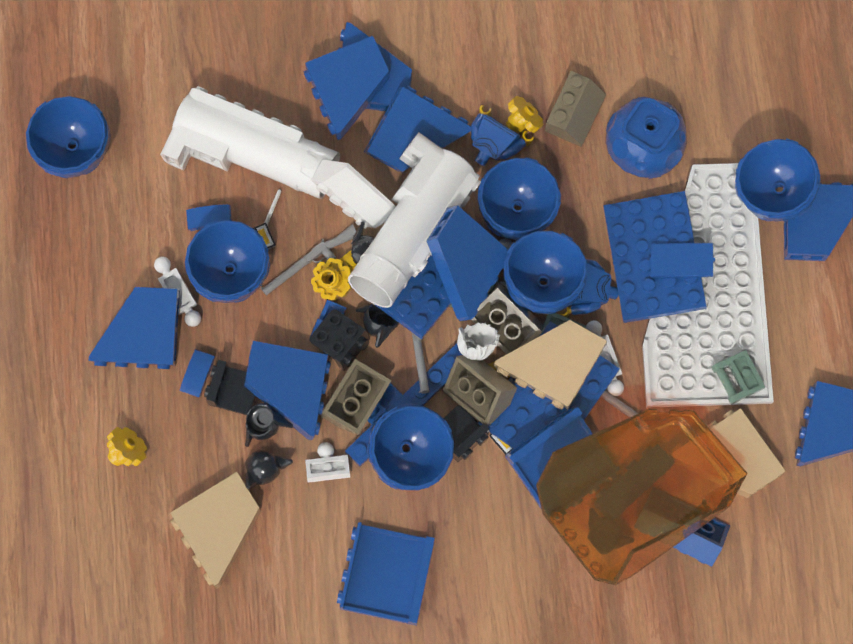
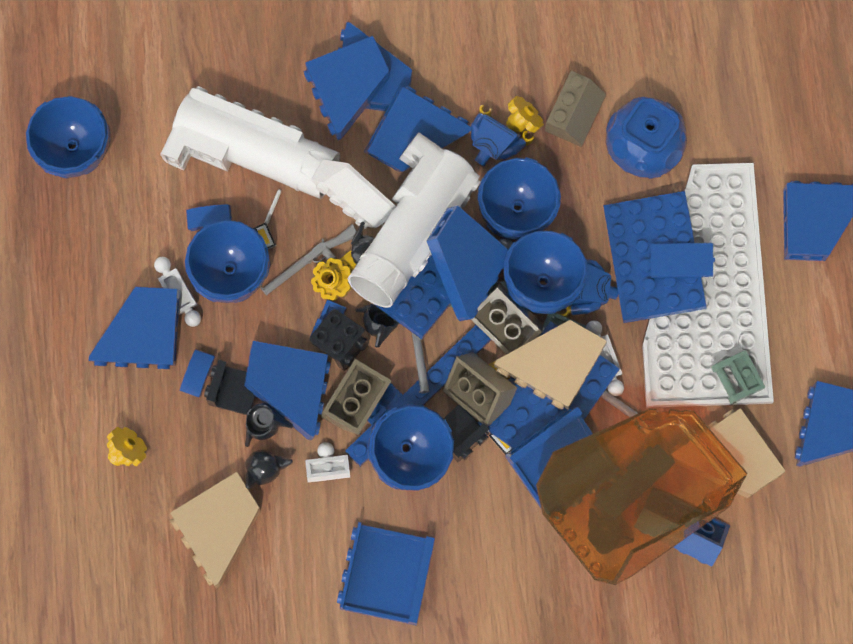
white hair [457,323,500,360] -> none
blue rock [735,138,820,222] -> none

